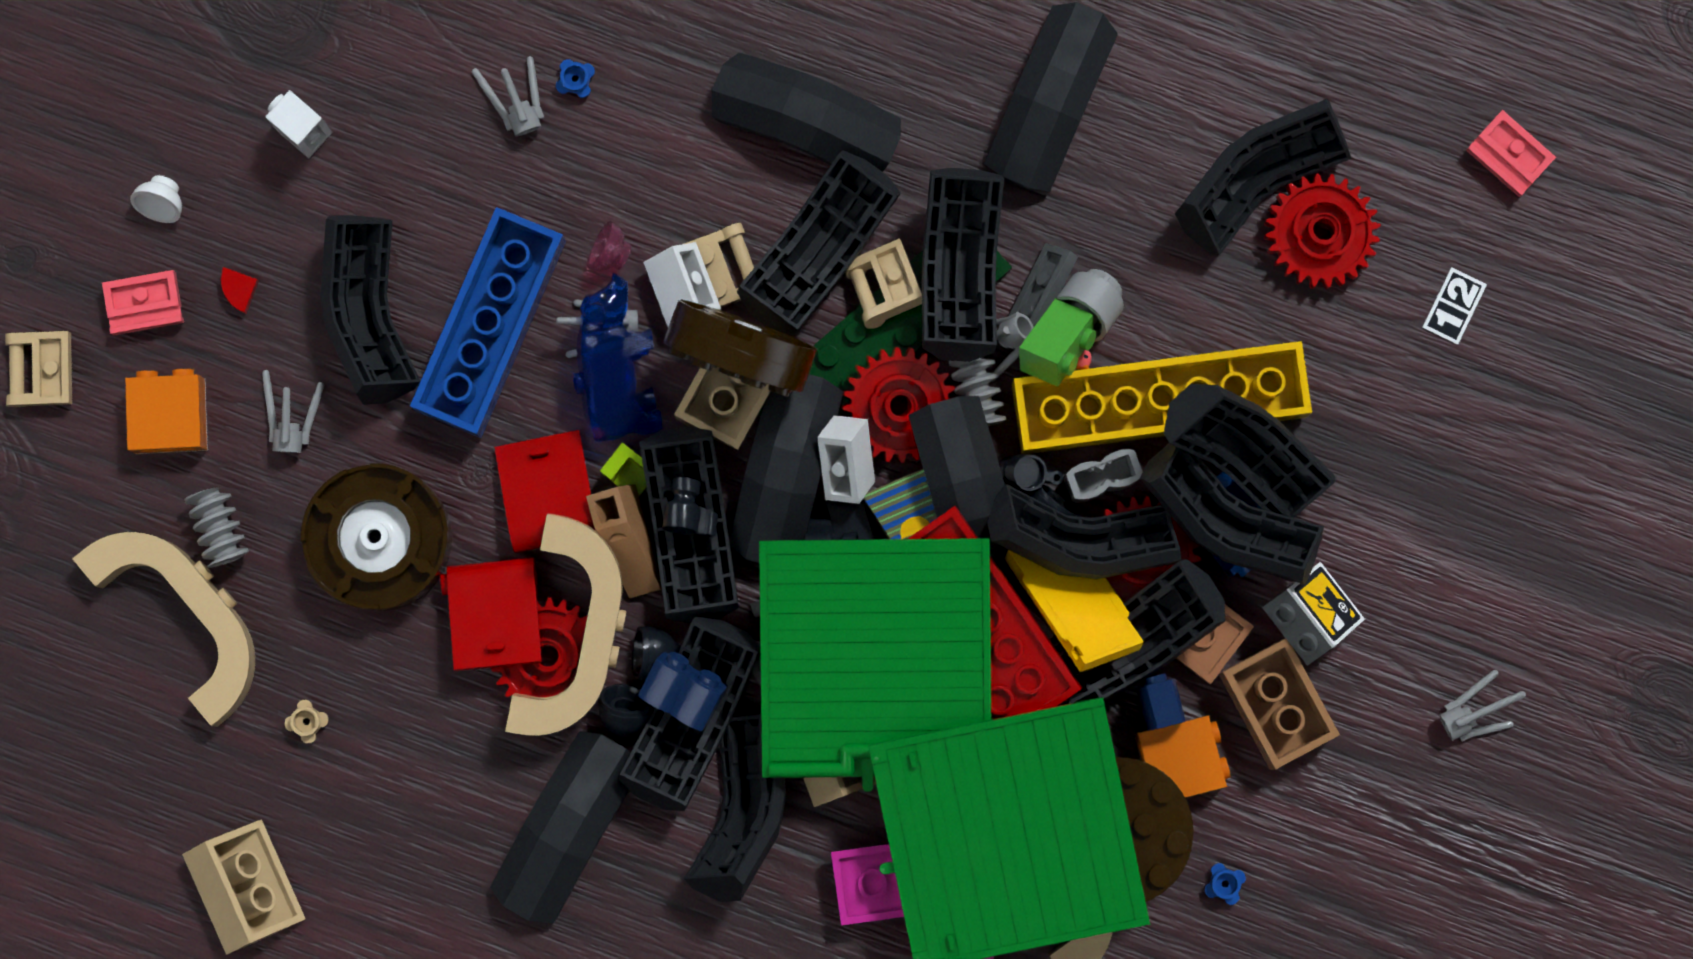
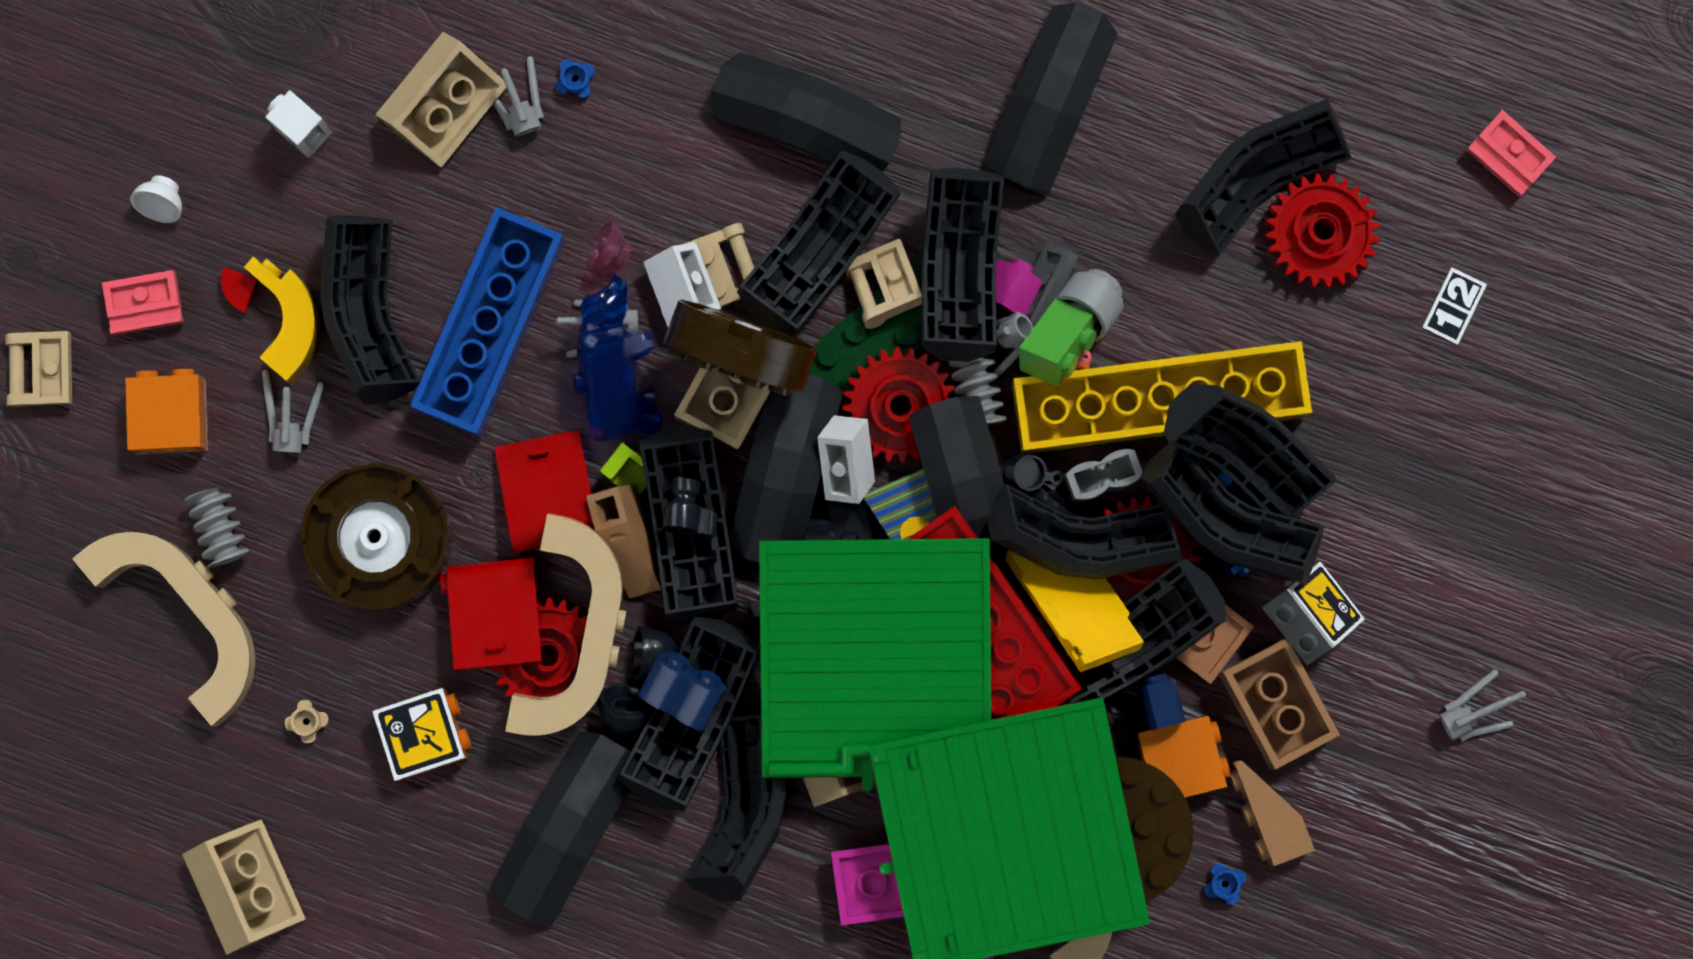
none -> yellow arch [244,257,320,385]
none -> piece [373,688,472,781]
none -> tan slope [376,32,506,167]
none -> dark pink brick [996,258,1043,315]
none -> medium nougat slope [1229,760,1315,866]

